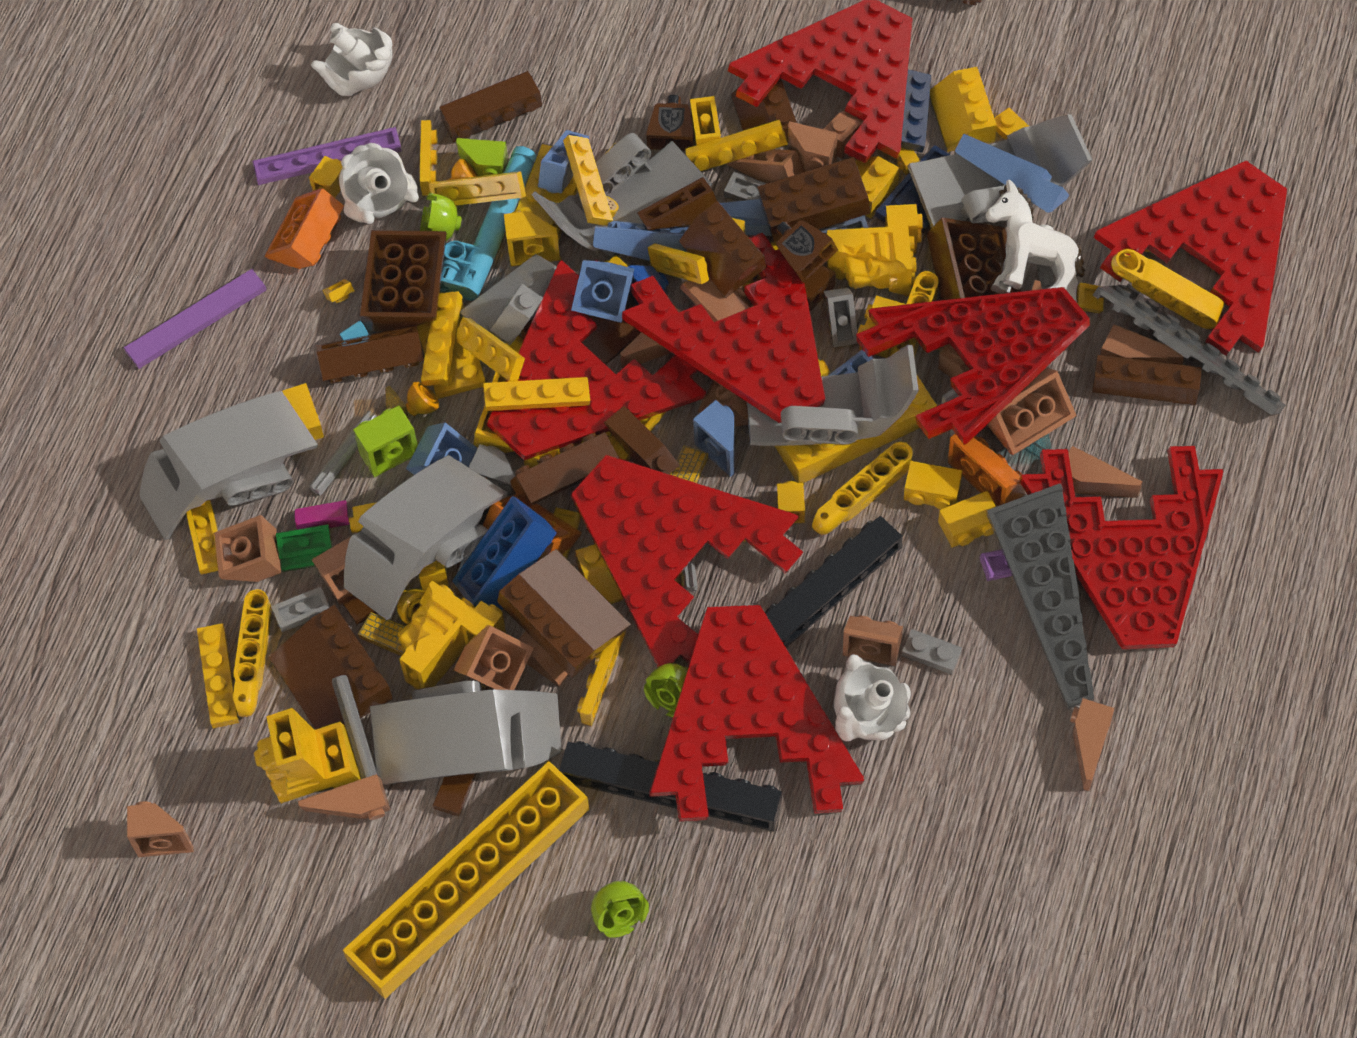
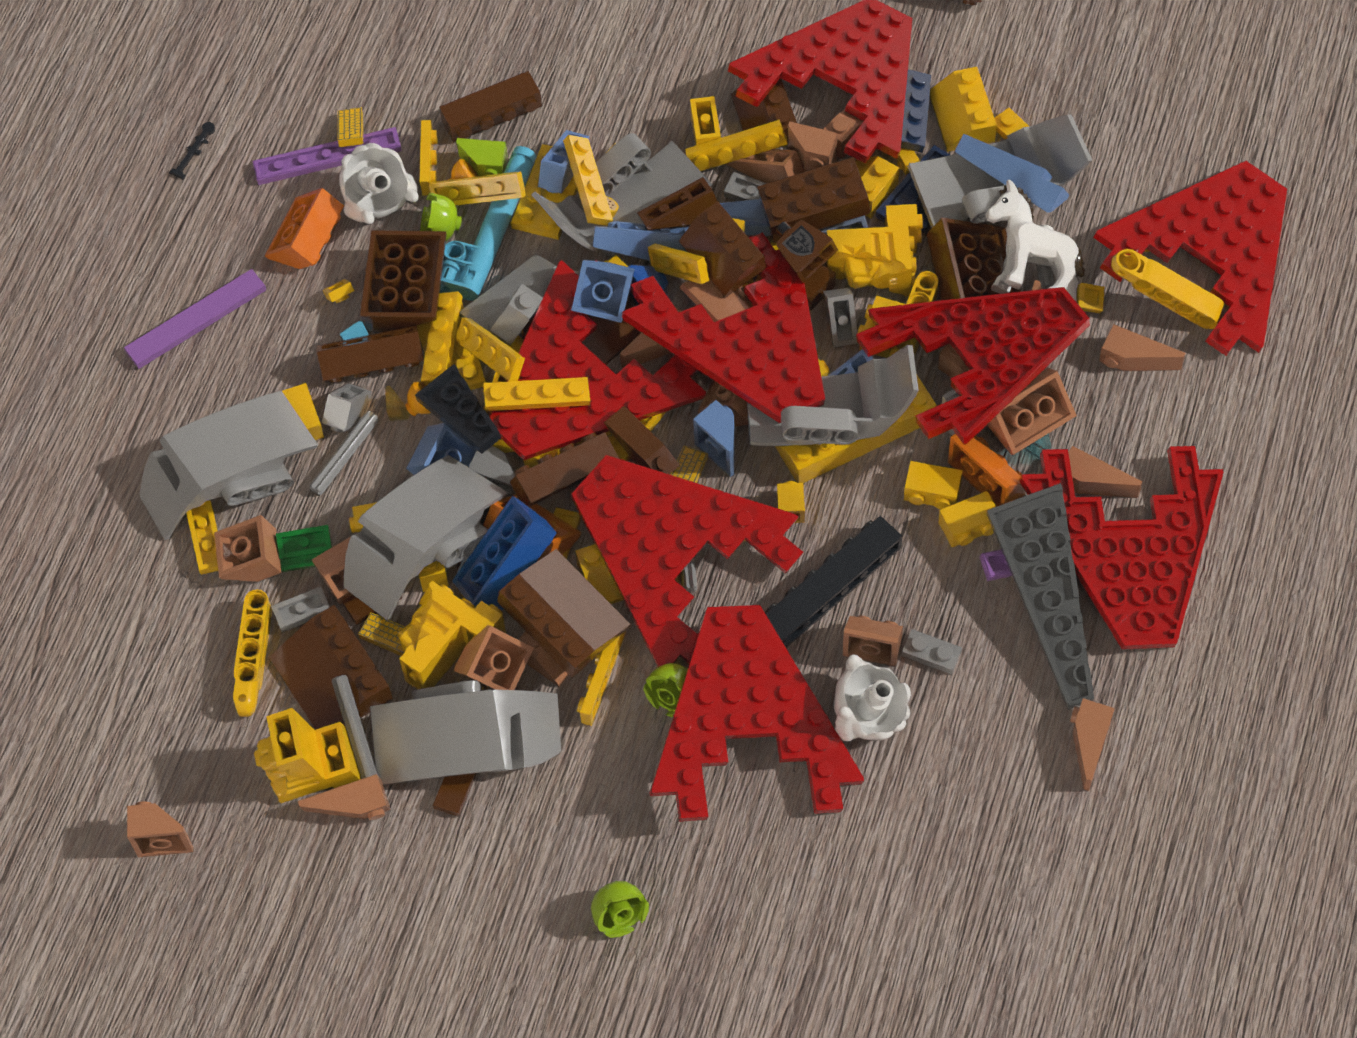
yellow plate [197,623,239,728] -> none
dark pink slope [295,500,350,530] -> none
yellow brick [309,156,342,198] -> none
white piece [311,23,393,96] -> none
yellow brick [343,761,589,999] -> none
lime brick [353,405,418,478] -> none
yellow brick [397,589,425,624] -> none
yellow slope [504,211,561,267] -> none
black brick [559,741,782,832] -> none
reddish brown torso [646,95,694,151] -> none
yellow piece [812,442,913,535] -> none
reddish brown brick [1092,355,1202,405] -> none
dark grey wing [1093,284,1286,415] -> none
none -> black piece [169,122,215,180]
none -> light grey slope [322,383,371,432]
none -> yellow tile [338,107,364,147]
none -> black wing [415,364,501,454]

